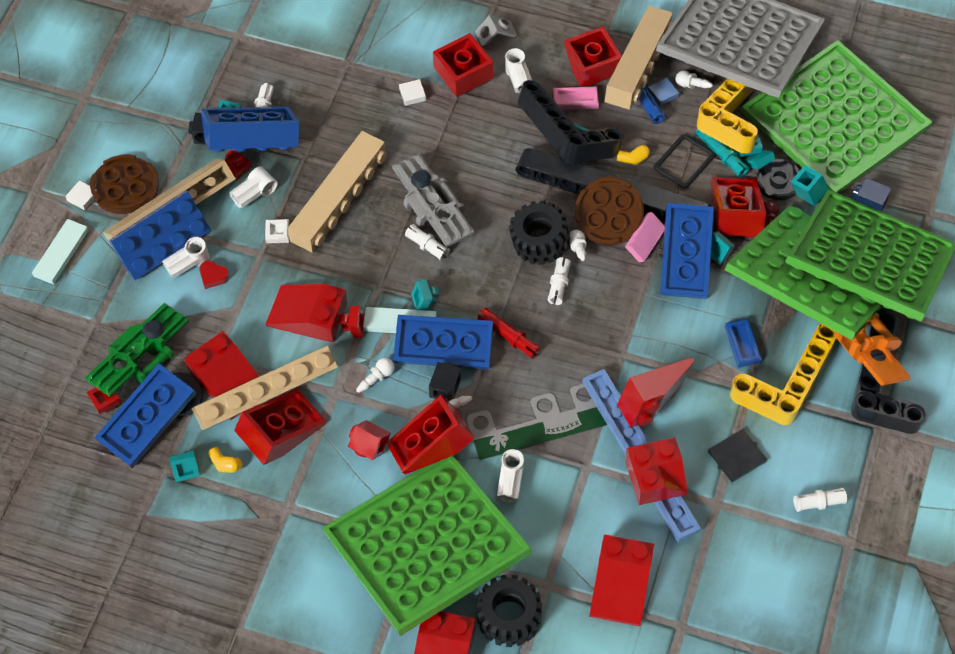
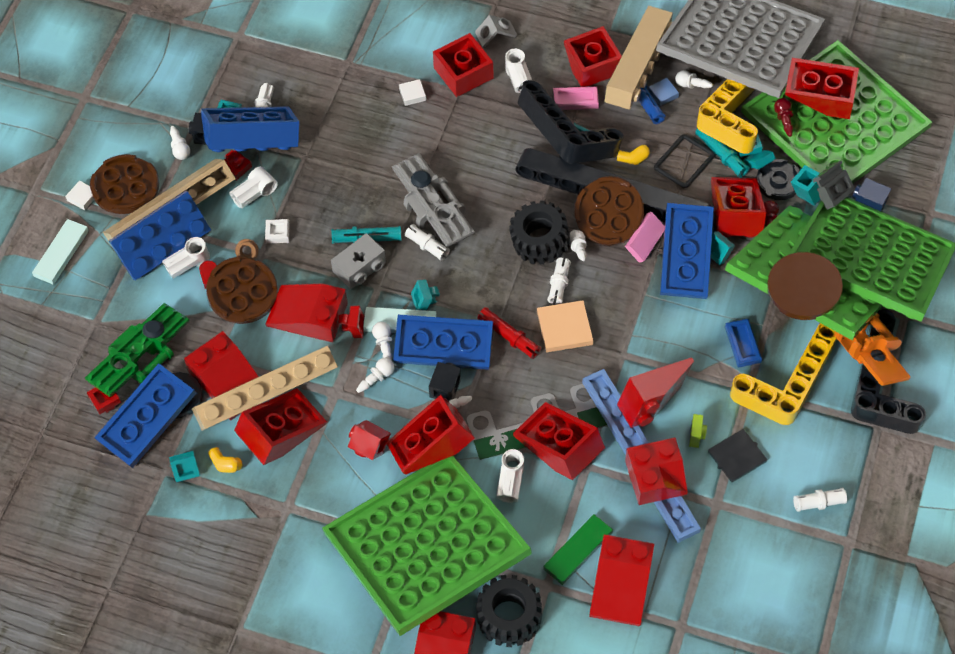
tan brick [287,131,387,253] -> none
none -> white bar [170,126,190,160]
none -> reddish brown tile [206,257,277,324]
none -> medium nougat plate [235,239,259,260]
none -> teal pin [331,226,401,244]
none -> light grey brick [331,233,386,290]
none -> white bar [372,322,392,360]
none -> red slope [513,402,605,480]
none -> light nougat tile [537,300,593,353]
none -> green tile [543,514,613,585]
none -> lime plate [689,414,707,448]
none -> reddish brown tile [767,252,843,320]
none -> dark red bar [774,98,793,137]
none -> red slope [785,58,859,119]
none -> dark grey plate [812,160,855,209]

